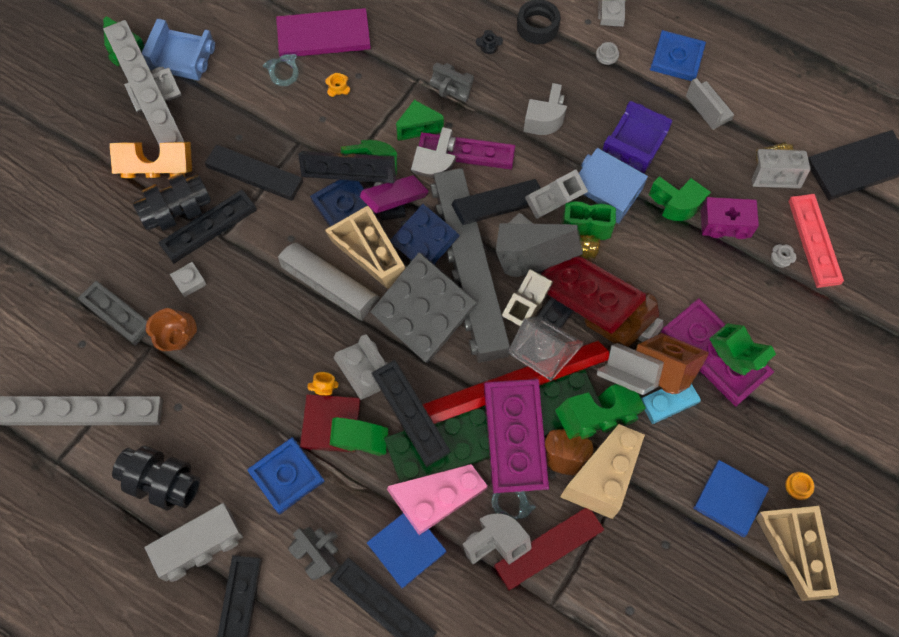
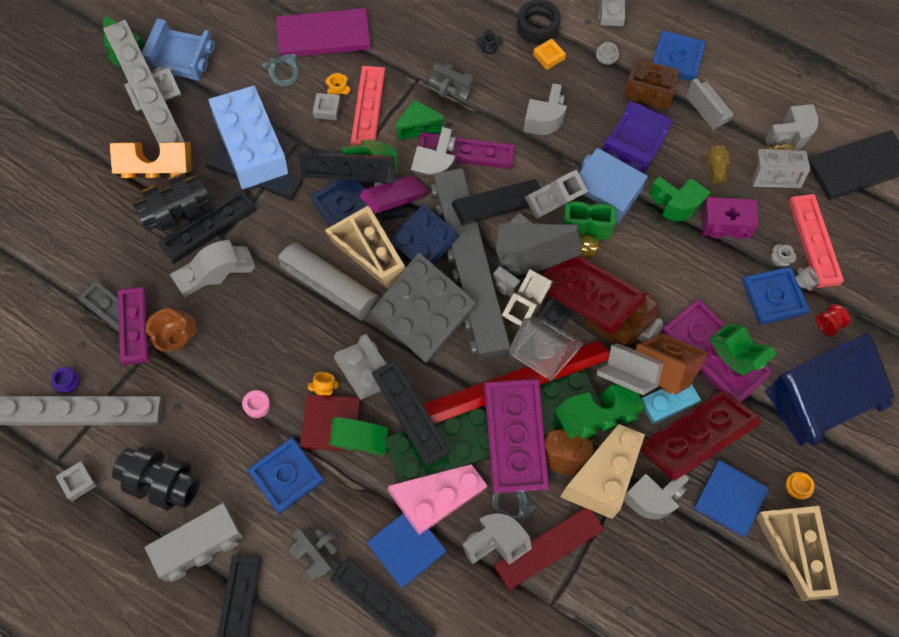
none -> dark purple plate [51,367,80,393]
none -> light grey plate [56,461,97,501]
none -> magenta tile [118,287,150,365]
none -> light grey brick [190,240,255,285]
none -> light blue brick [208,85,288,189]
none -> bright pink tile [242,390,271,418]
none -> light grey plate [313,93,341,120]
none -> coral tile [351,66,385,145]
none -> light grey plate [493,266,520,297]
none -> light orange plate [533,39,566,70]
none -> reddish brown plate [623,58,680,109]
none -> light grey brick [624,474,689,519]
none -> dark red tile [640,390,761,481]
none -> clear yellow cone [706,145,731,184]
none -> blue tile [741,266,810,326]
none -> light grey brick [765,104,818,150]
none -> clear blue windscreen [765,333,895,446]
none -> light grey plate [796,266,819,291]
none -> red wheel [816,304,851,336]

